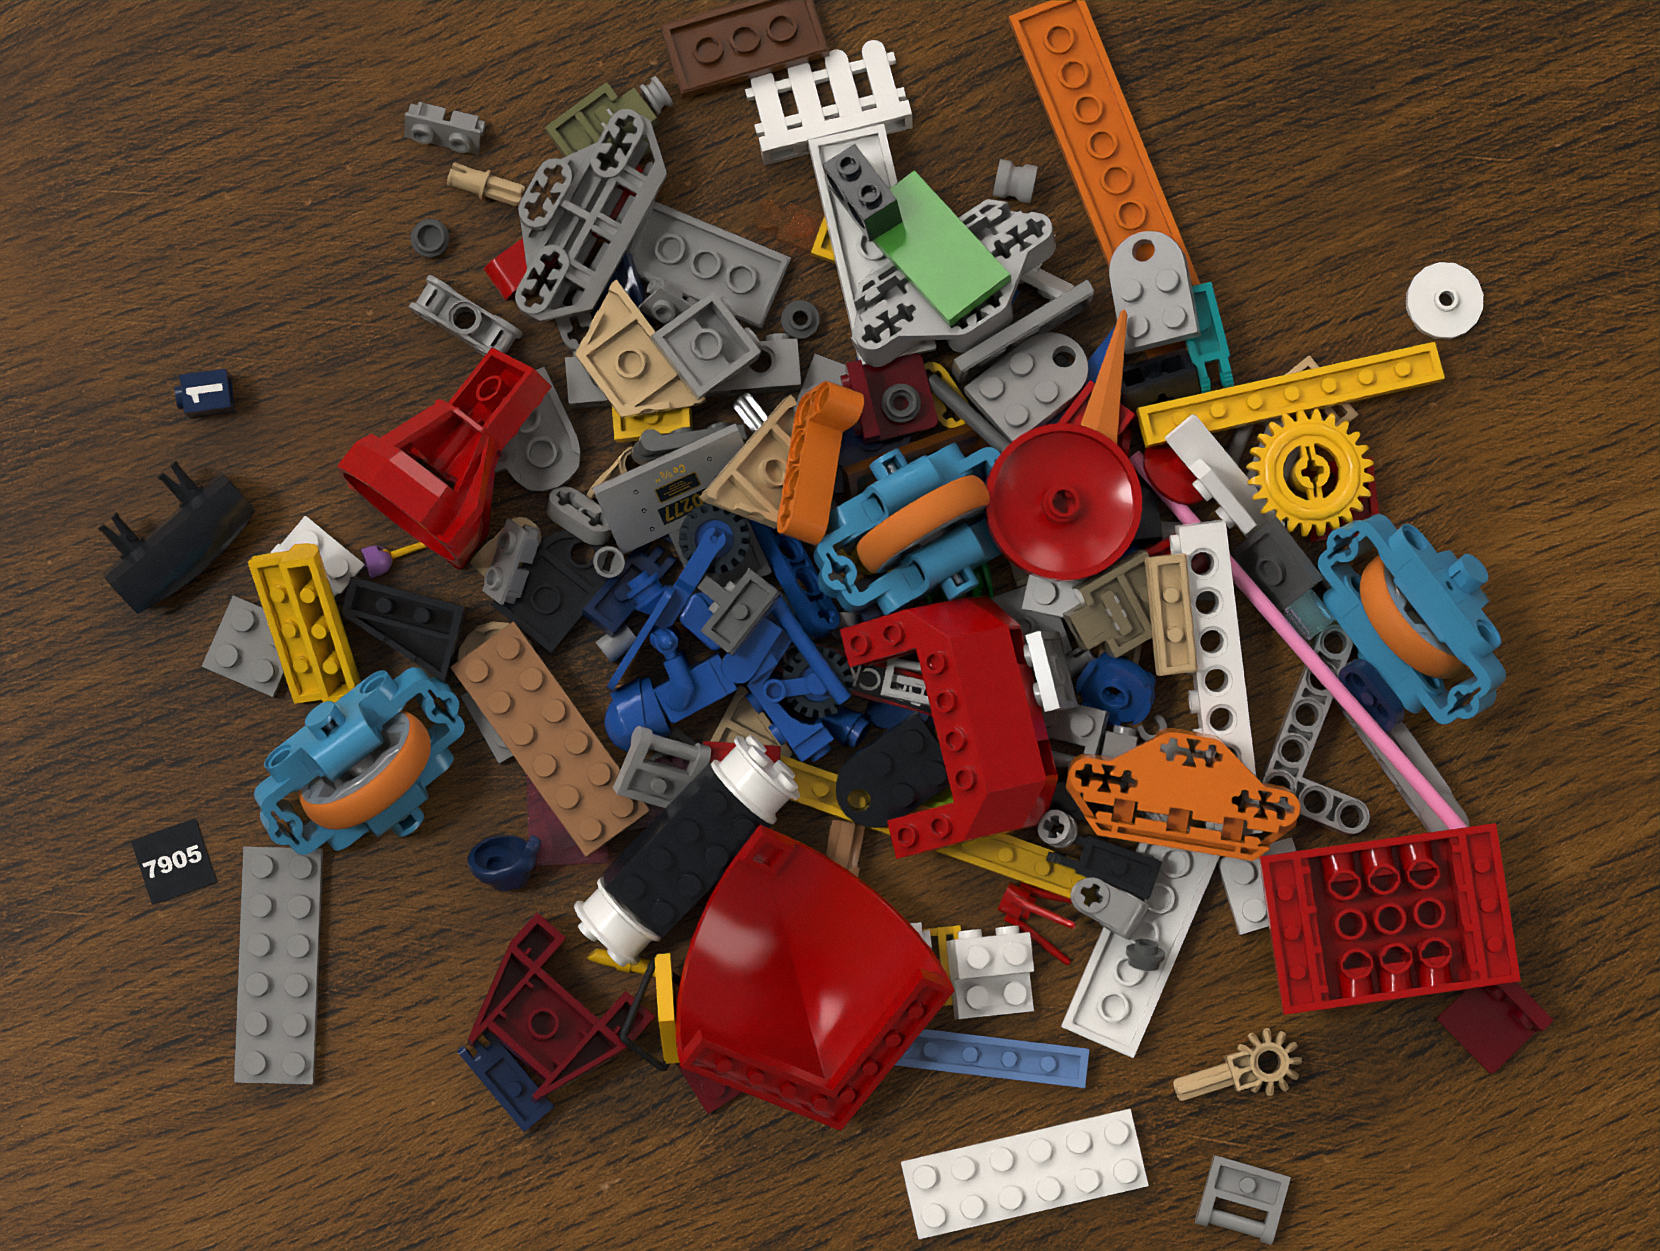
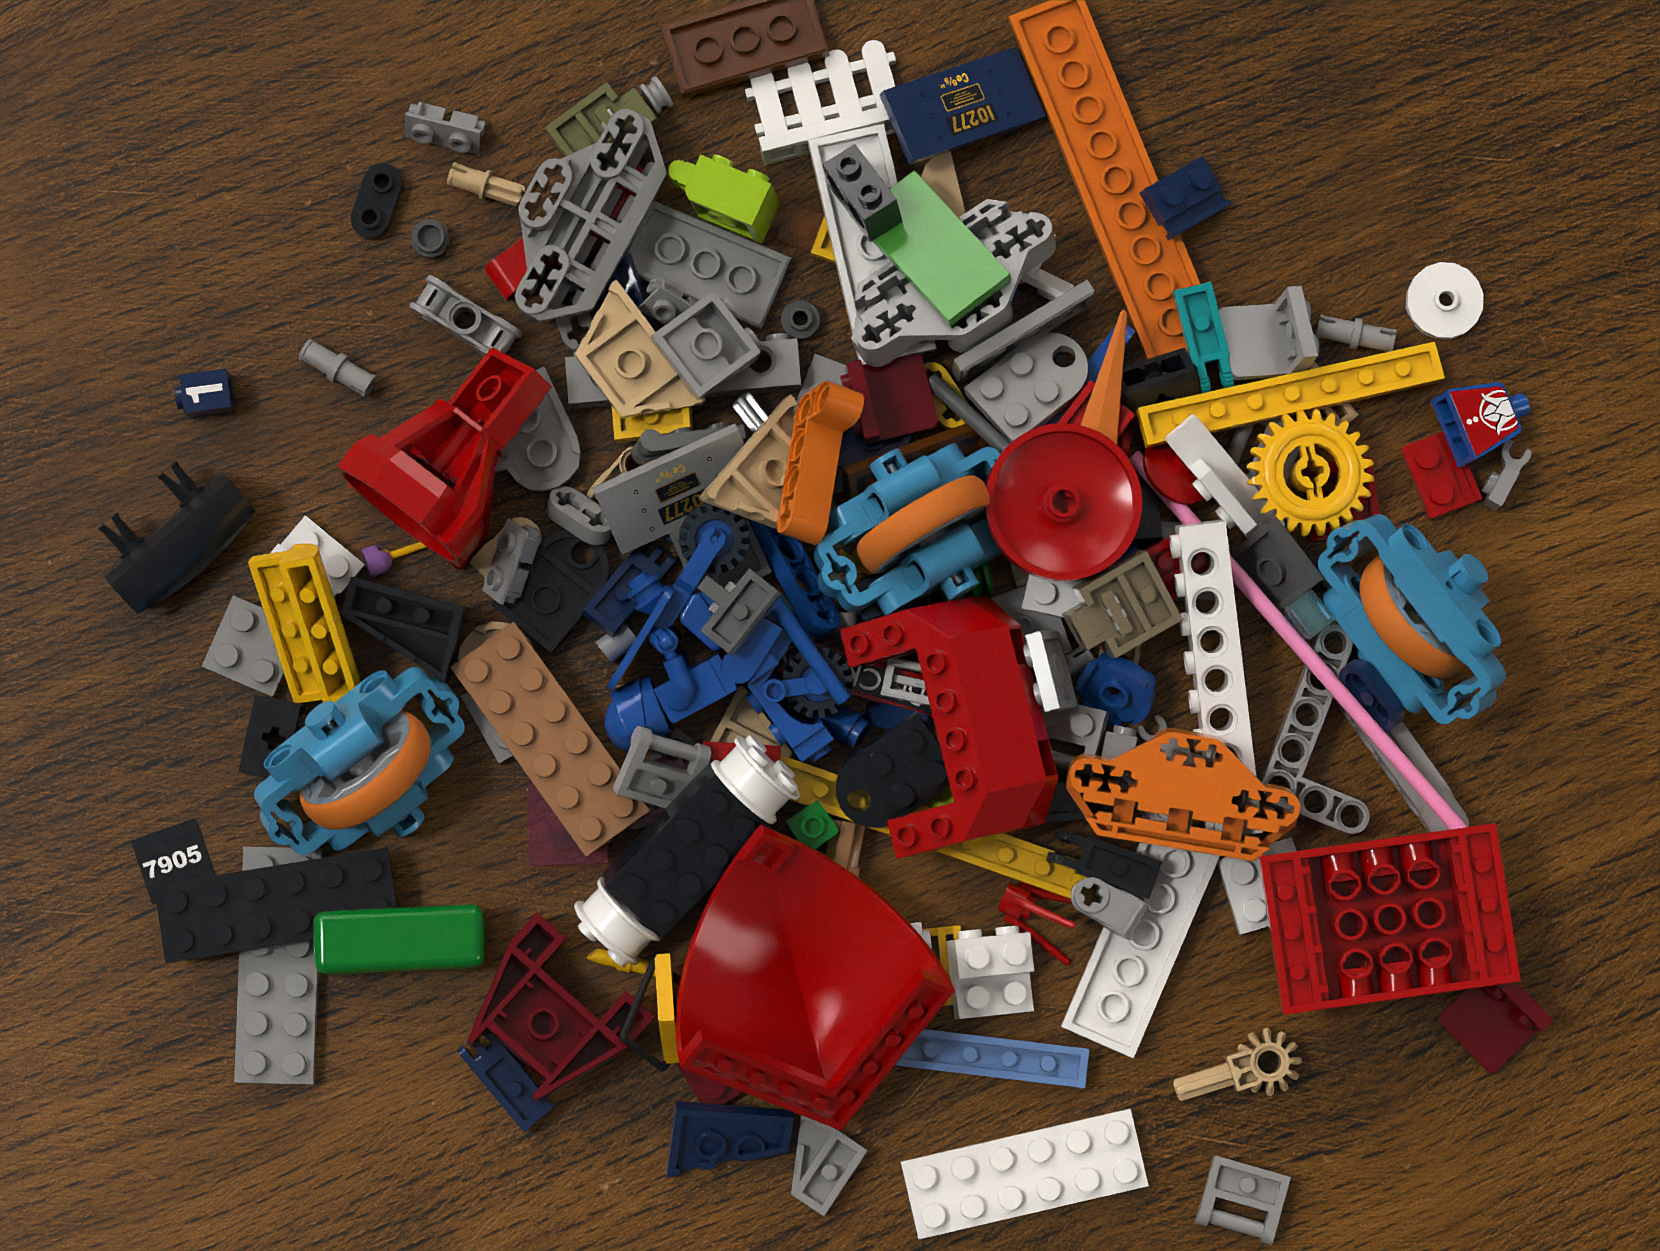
dark blue hat [467,835,541,892] -> none
light grey hinge [593,546,625,578] -> none
dark grey plate [881,384,921,423] -> none
light grey wheel [992,159,1038,204] -> none
light grey bush [1038,810,1078,848] -> none
light grey plate [1109,231,1201,355] -> none
dark grey plate [1126,939,1165,971] -> none
tan tile [1145,553,1198,676] -> none
none -> black plate [154,847,398,964]
none -> black brick [238,695,308,778]
none -> light grey pin [298,338,377,398]
none -> green piece [313,904,488,976]
none -> black plate [351,163,403,240]
none -> dark blue wing [666,1101,794,1178]
none -> lime hinge [667,154,781,244]
none -> green bracket [785,801,839,850]
none -> light grey wing [791,1115,868,1216]
none -> dark blue tile [879,47,1046,165]
none -> tan tile [921,151,965,218]
none -> dark blue plate [1139,156,1231,241]
none -> light grey bracket [1219,286,1319,380]
none -> light grey pin [1316,314,1397,352]
none -> red plate [1399,432,1482,521]
none -> torso [1430,382,1530,468]
none -> light grey plate [1481,439,1531,511]

